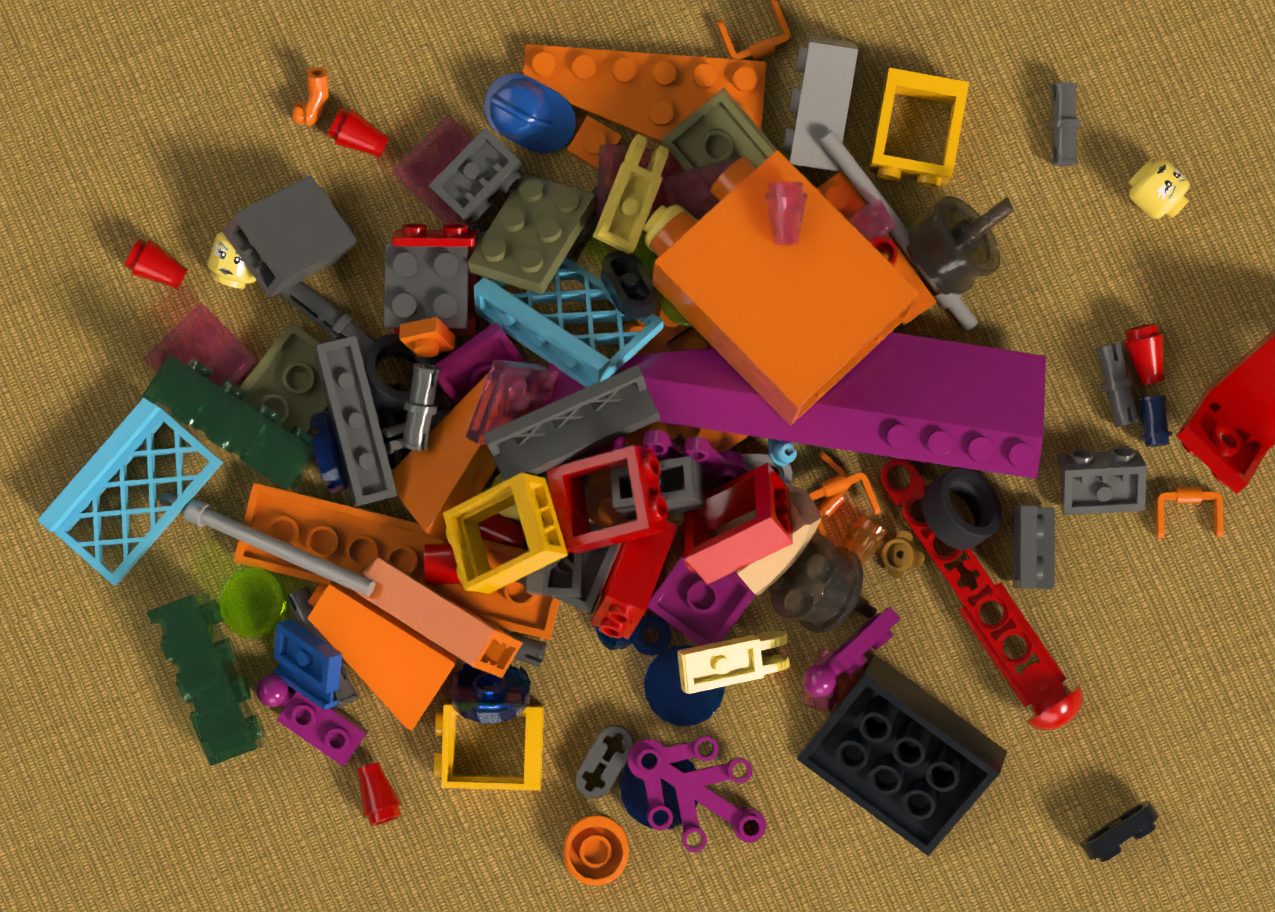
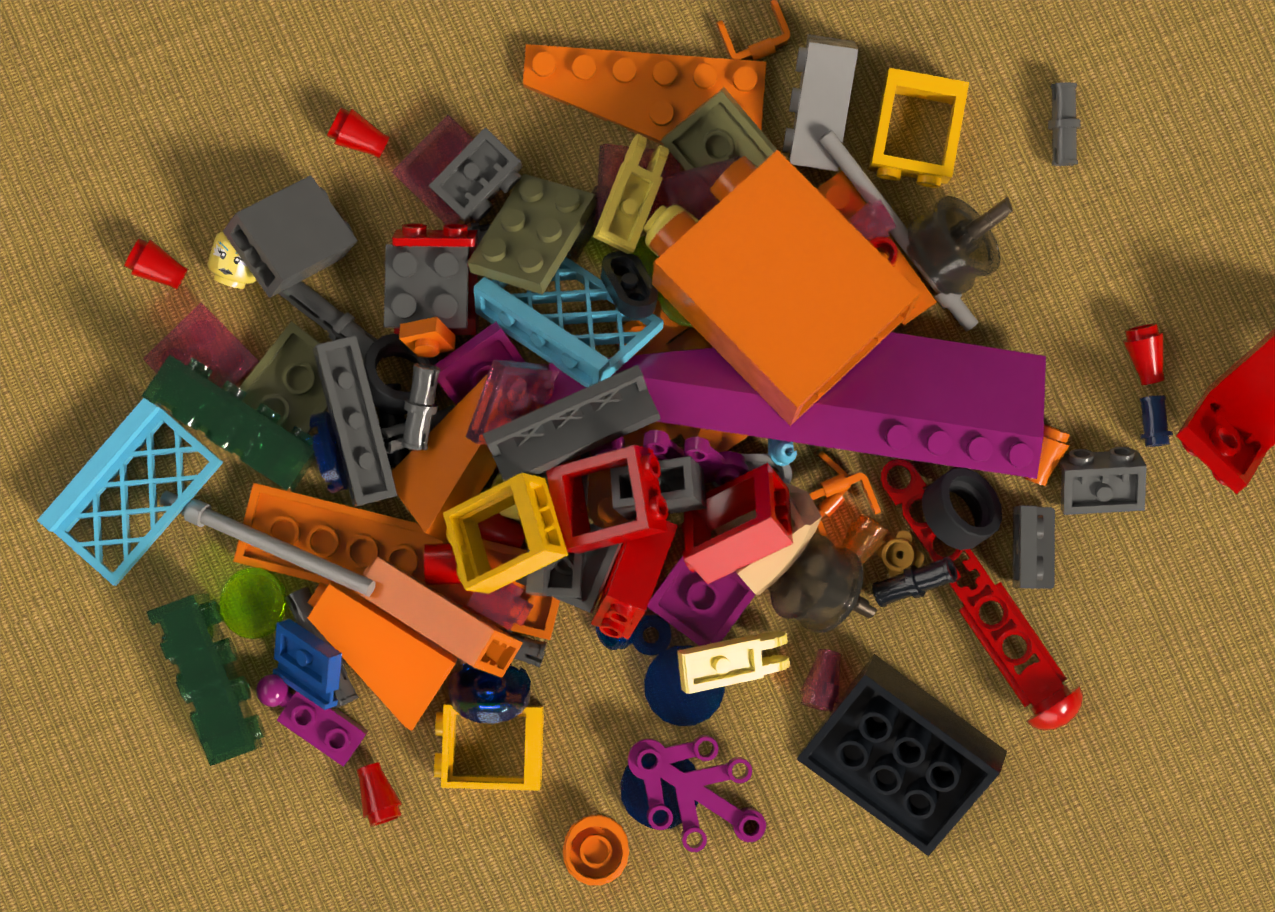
orange arm [292,67,329,127] -> none
blue piece [484,73,576,153] -> none
orange plate [567,115,622,173] -> none
dark grey beam [576,725,633,798] -> none
clear pink cone [765,182,807,246] -> none
magenta plate [803,607,901,697] -> none
black plate [1080,801,1159,862] -> none
dark grey pin [1095,342,1140,427] -> none
light yellow head [1128,159,1190,219] -> none
orange piece [1155,487,1224,538] -> none
none -> clear pink brick [466,583,534,630]
none -> black pin [872,556,958,607]
none -> orange cone [1023,424,1070,486]

